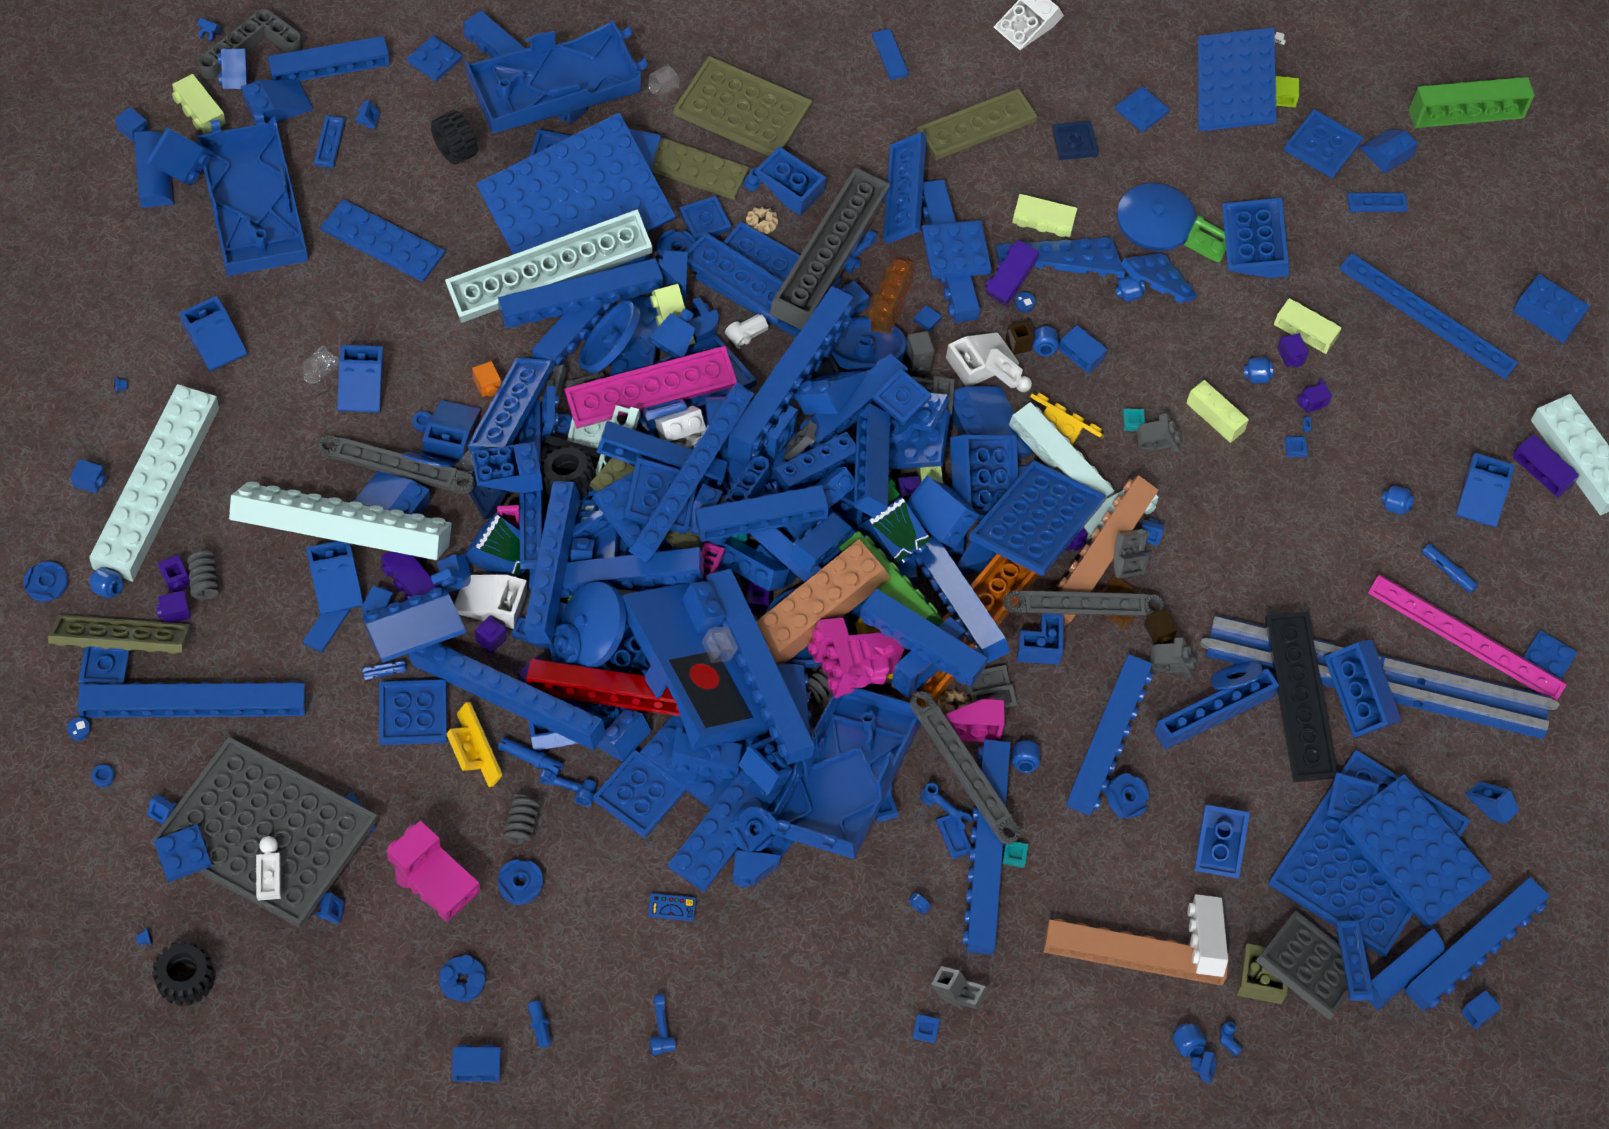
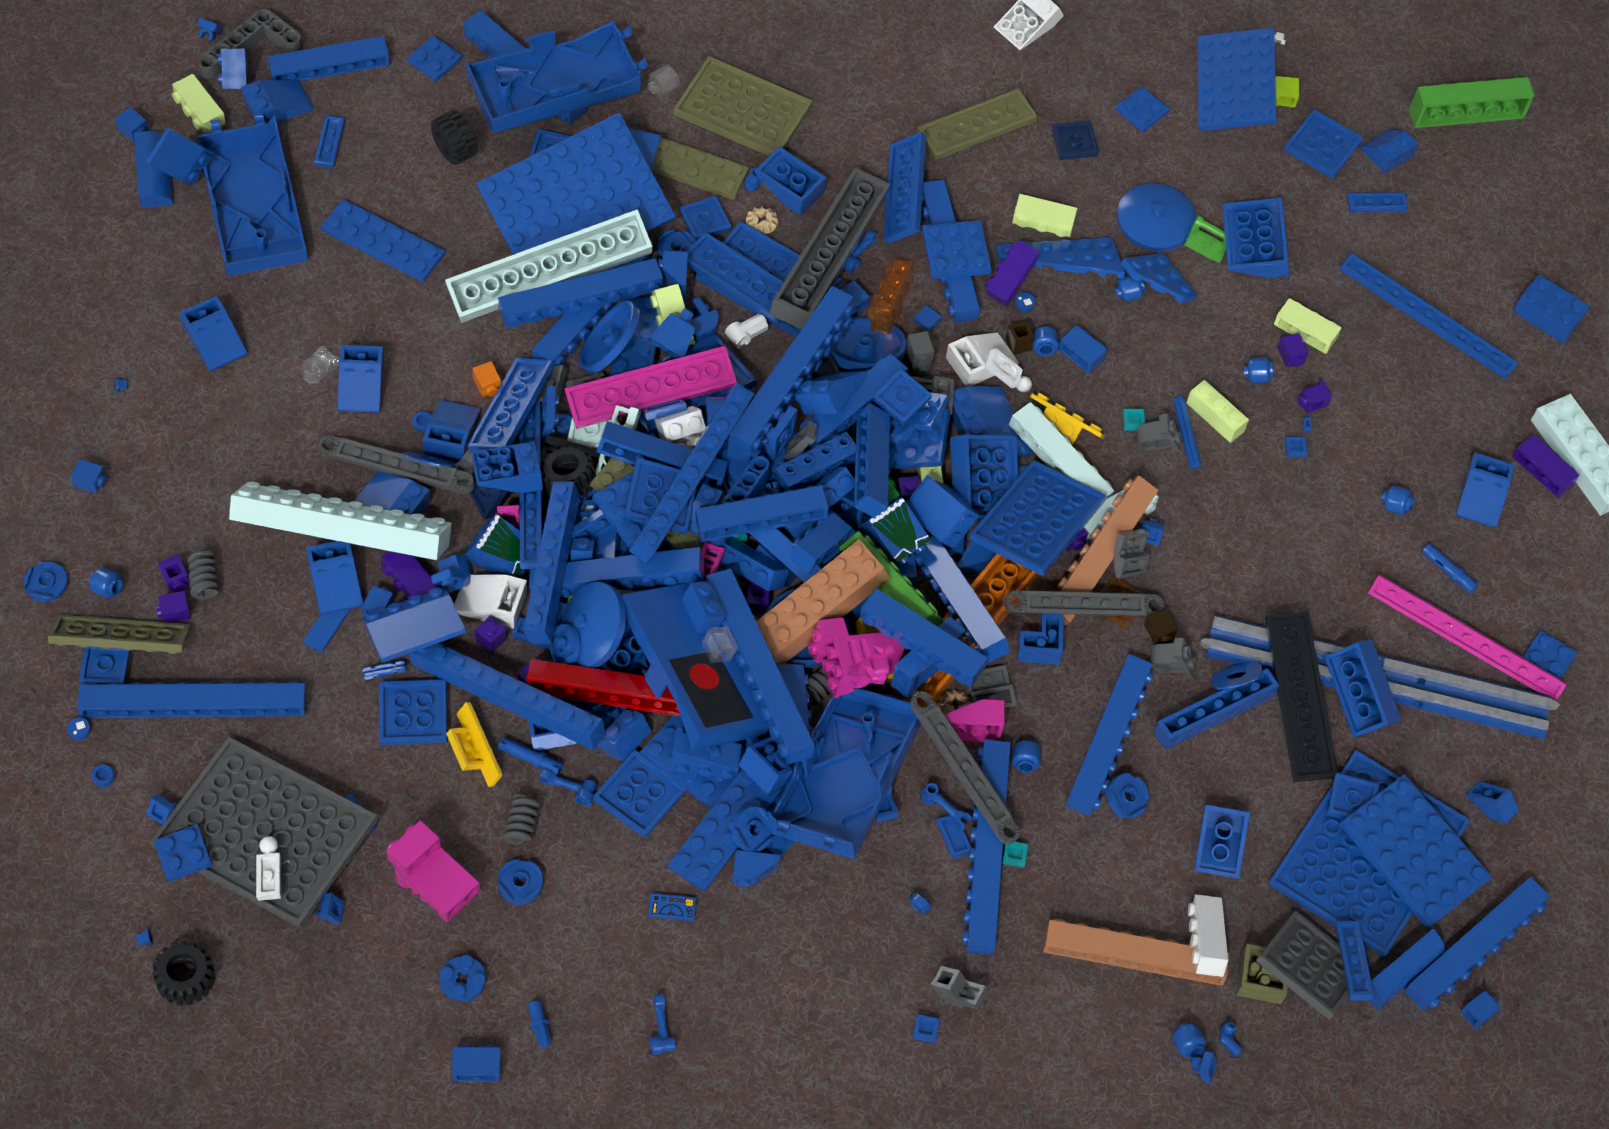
light aqua brick [89,384,219,582] -> none
blue tile [355,100,380,128] -> none
blue tile [872,29,908,80] -> none
none -> blue axle [1173,396,1201,469]

